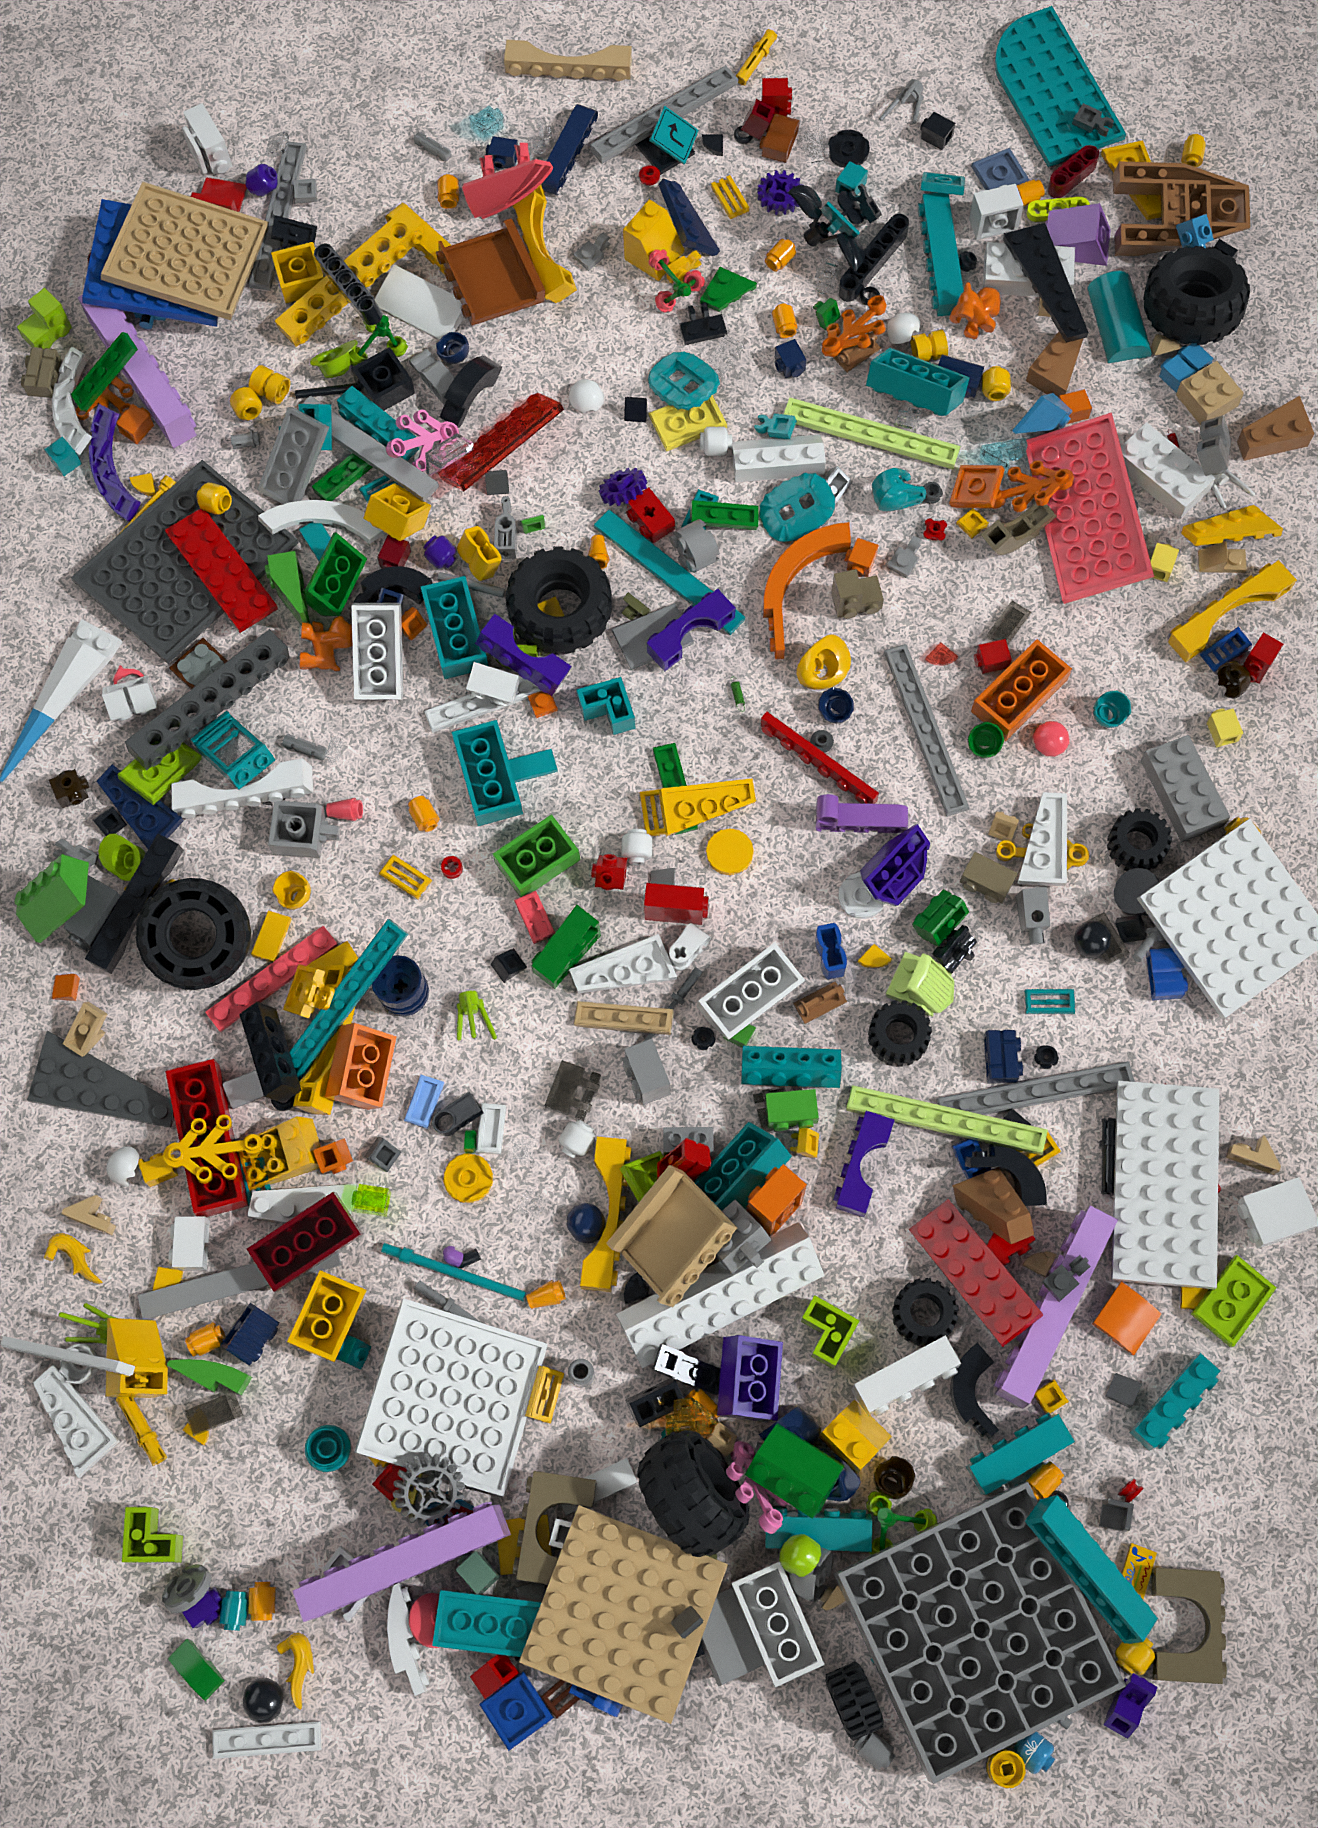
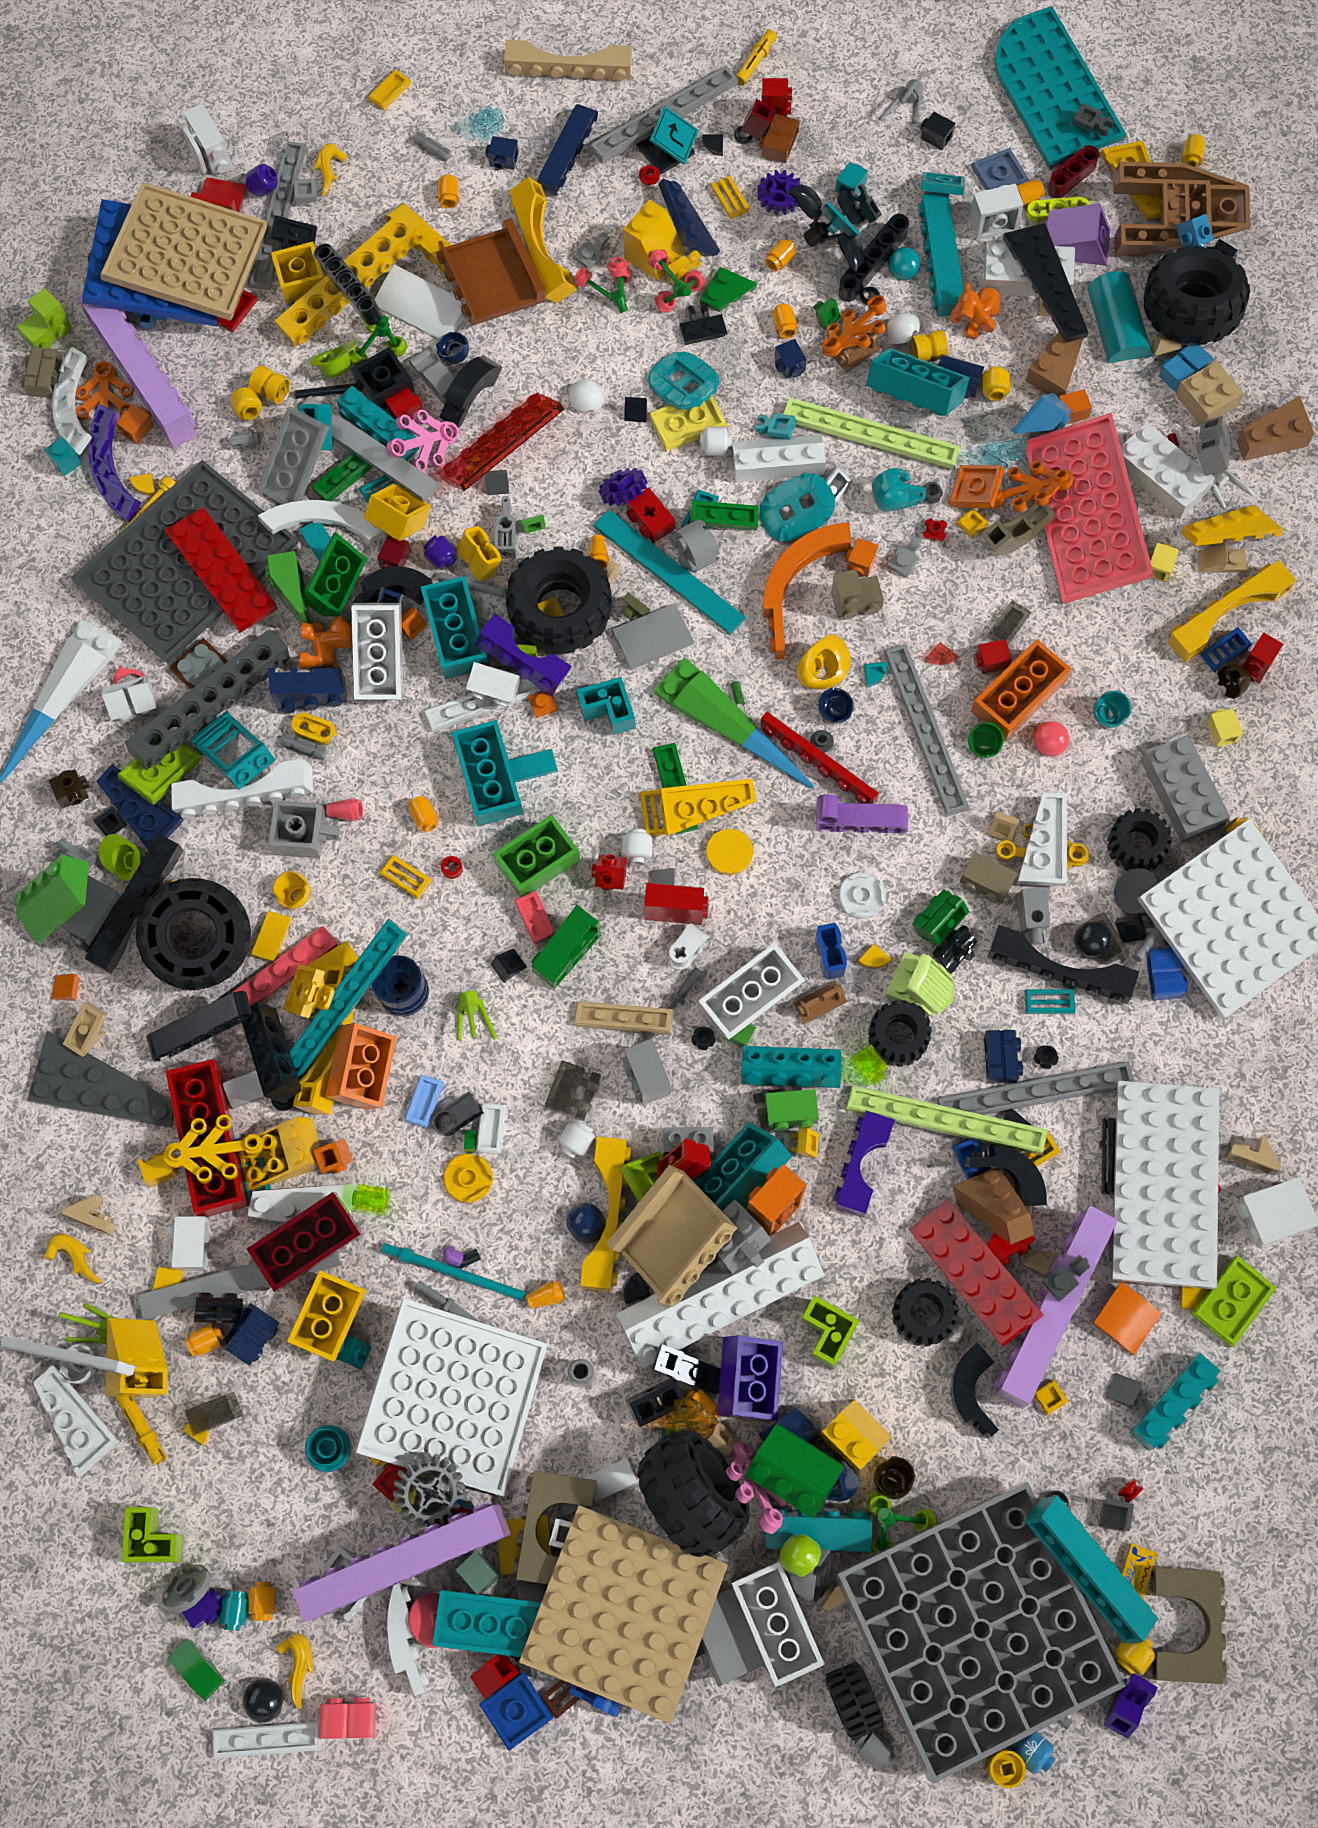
green tile [71,332,138,412] -> none
white hair [106,1146,139,1187] -> none
bright green slope [167,1359,253,1395] -> none
yellow head [196,483,232,515] -> none
dark grey slope [364,1137,402,1172] -> none
clear panel [425,433,473,476] -> none
coral piece [462,143,553,219] -> none
yellow tile [525,1366,564,1424] -> none
white wing [569,934,677,994] -> none
dark purple arch [647,588,736,672] -> none
dark grey slope [671,1606,704,1639] -> none
black tile [827,129,870,168] -> none
white slope [852,1335,961,1416] -> none
dark purple wedge [860,824,930,906] -> none
black plate [959,251,977,272] -> none
teal brick [965,1412,1075,1495] -> none
light orange brick [1025,1461,1064,1501] -> none
none -> black beam [146,991,253,1061]
none -> black hips [194,1292,243,1329]
none -> red tile [217,290,258,332]
none -> dark blue wedge [268,668,347,713]
none -> yellow plate [291,713,337,745]
none -> yellow piece [313,143,348,196]
none -> coral brick [319,1698,376,1739]
none -> yellow tile [368,69,411,111]
none -> red brick [385,388,422,424]
none -> plant [574,257,632,314]
none -> tan tile [605,561,619,584]
none -> bright green plate [654,657,813,788]
none -> clear neon green brick [849,1044,888,1087]
none -> teal tile [864,662,887,687]
none -> teal hair [888,247,921,281]
none -> black arch [988,925,1139,1005]

